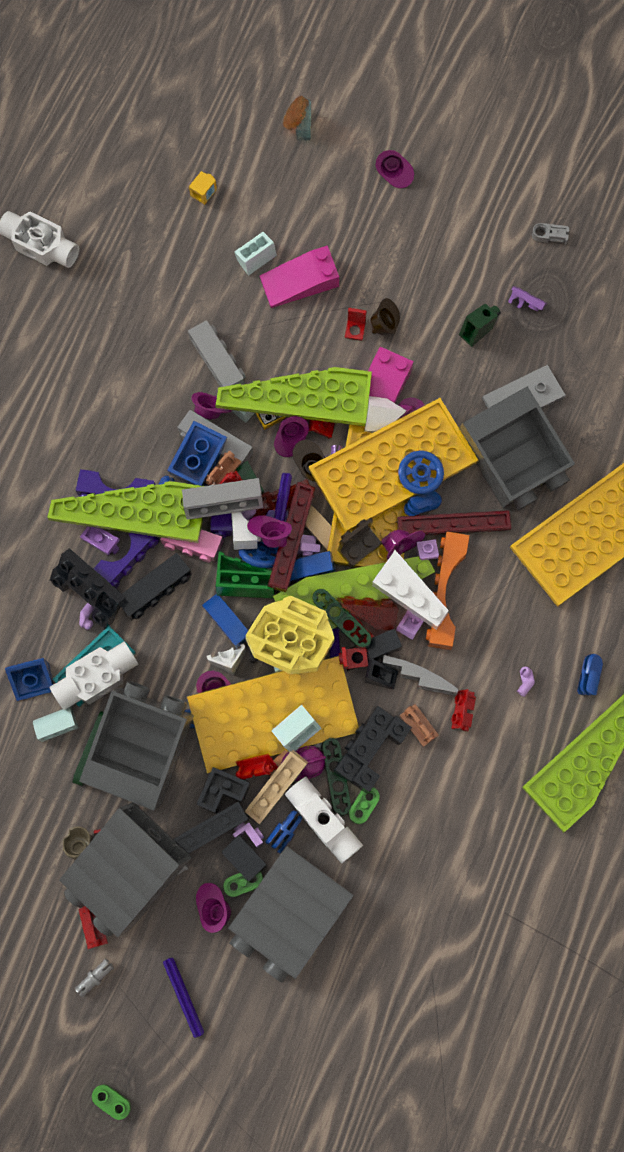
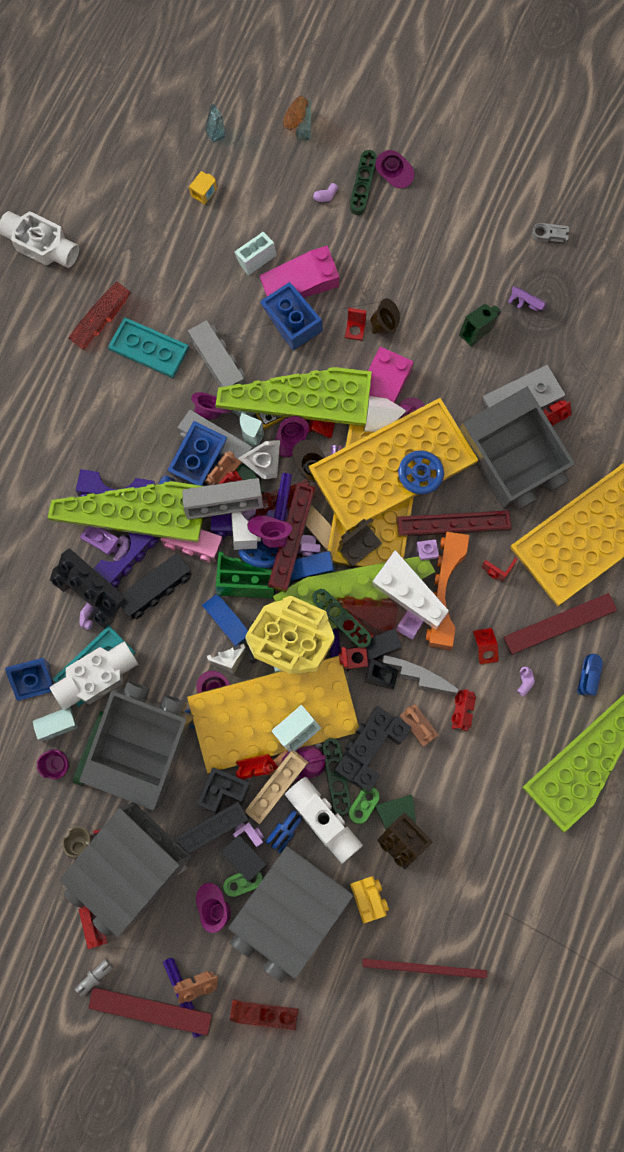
bright green plate [92,1084,131,1120] -> none
magenta piece [381,530,425,560] -> none
blue arm [404,491,442,516] -> none
none -> magenta hair [37,749,69,780]
none -> clear red slope [68,281,131,350]
none -> dark red tile [88,987,213,1036]
none -> teal tile [108,317,190,379]
none -> lavender arm [113,535,131,561]
none -> nougat hinge [174,971,218,1004]
none -> clear light blue slope [206,104,225,143]
none -> clear red slope [229,999,298,1030]
none -> white slope [238,440,280,479]
none -> light aqua brick [240,413,264,449]
none -> blue slope [260,282,323,351]
none -> lavender arm [313,183,339,202]
none -> dark green beam [350,150,377,215]
none -> yellow brick [350,876,389,924]
none -> dark red tile [362,958,487,979]
none -> dark green torso [375,795,416,830]
none -> dark brown bracket [377,812,433,869]
none -> red bracket [473,628,499,665]
none -> red bracket [482,557,518,582]
none -> dark red tile [503,593,617,655]
none -> red hinge [543,400,572,426]

